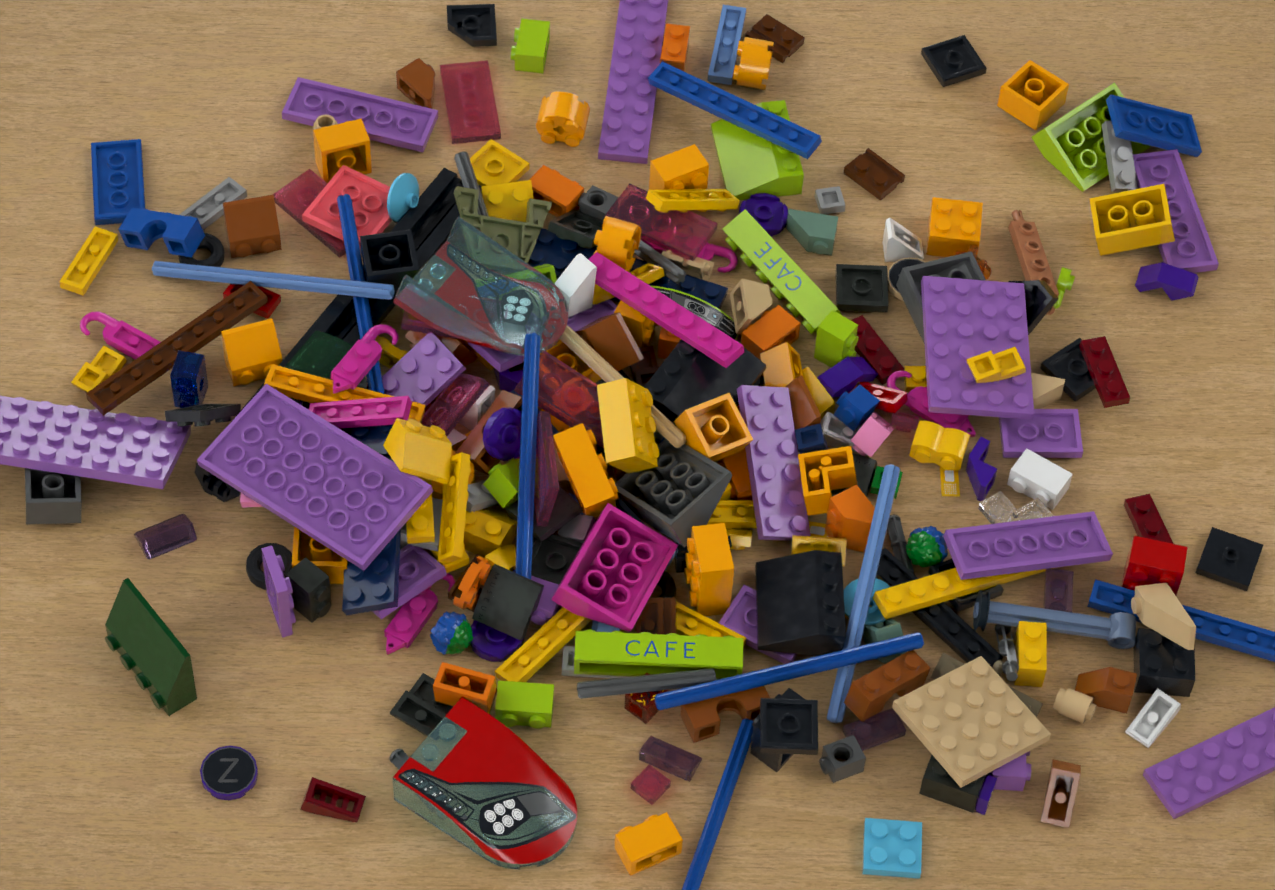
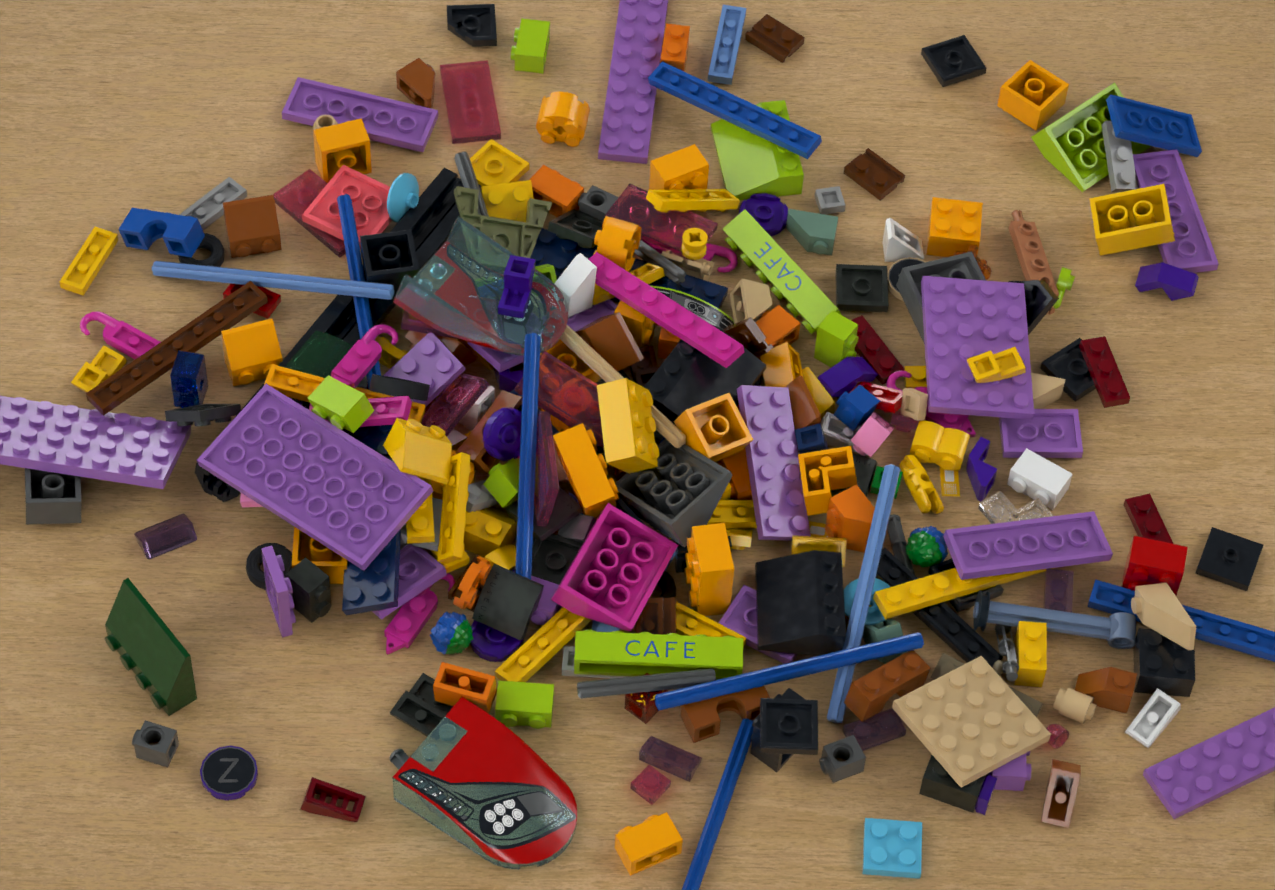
blue tile [91,139,146,225] -> none
light orange brick [733,37,774,90] -> none
none -> dark grey brick [132,720,179,768]
none -> lime brick [307,375,374,434]
none -> black tyre [369,374,430,401]
none -> dark purple slope [498,255,536,319]
none -> yellow wheel [681,228,708,260]
none -> reddish brown plate [723,317,773,357]
none -> yellow hinge [899,455,944,514]
none -> tan plate [900,388,928,421]
none -> clear pink hinge [1046,724,1069,749]

